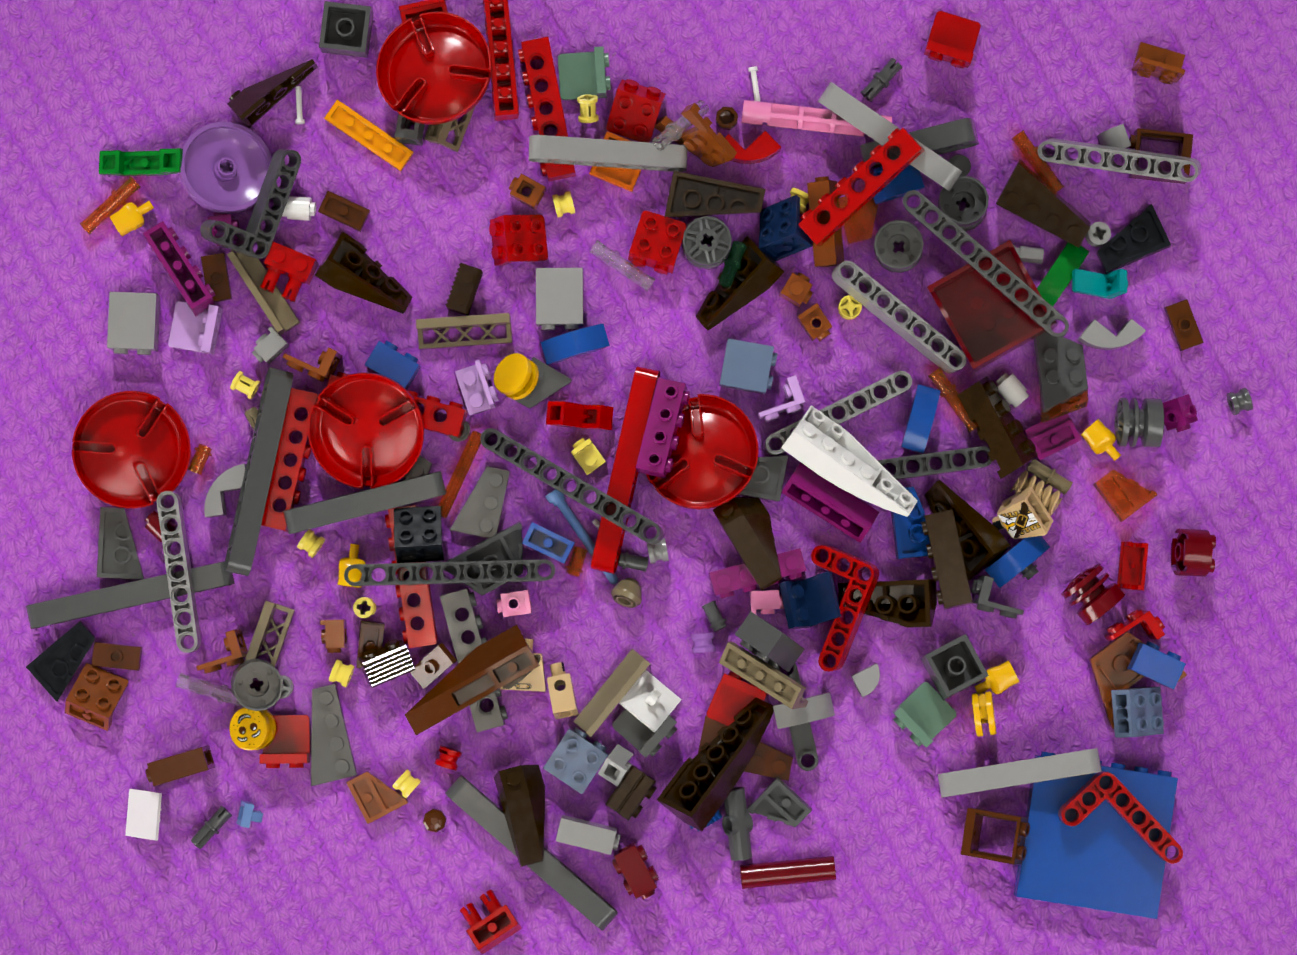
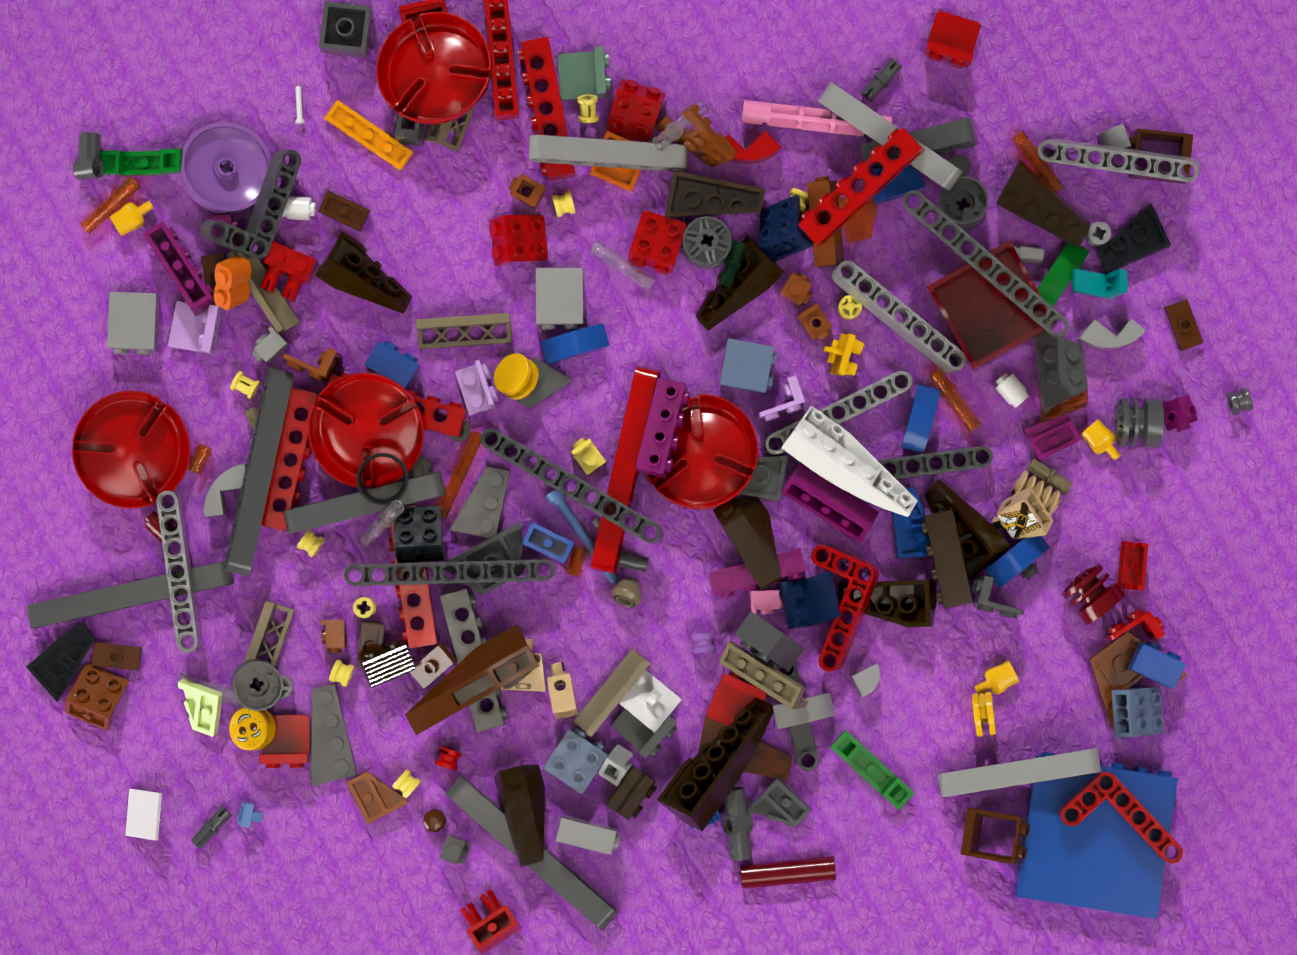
dark grey wing [97,507,144,580] -> none
reddish brown window [145,745,215,786] -> none
dark orange bracket [196,629,248,674] -> none
wedge [228,59,318,128] -> none
yellow piece [337,544,366,588] -> none
dark brown brick [445,263,483,316] -> none
bright pink brick [496,590,532,617] -> none
red brick [546,401,614,430] -> none
dark red brick [612,842,659,900] -> none
light grey wheel [647,538,669,564] -> none
dark grey pin [702,601,727,632] -> none
reddish brown tile [716,107,738,130] -> none
white piece [748,66,760,102] -> none
dark grey wheel [874,220,924,273] -> none
sand green bracket [892,682,956,748] -> none
dark grey brick [921,634,989,701] -> none
dark brown wedge [958,376,1038,479] -> none
clear orange wing [1093,470,1157,522] -> none
dark orange bracket [1132,42,1185,84] -> none
dark red brick [1171,528,1216,577] -> none
none -> dark grey piece [73,132,104,180]
none -> yellowish green wing [178,679,223,737]
none -> orange brick [213,255,251,311]
none -> black tyre [356,453,409,505]
none -> clear pin [359,500,404,547]
none -> dark grey brick [439,834,471,864]
none -> yellow hips [823,333,864,376]
none -> green slope [830,730,915,810]

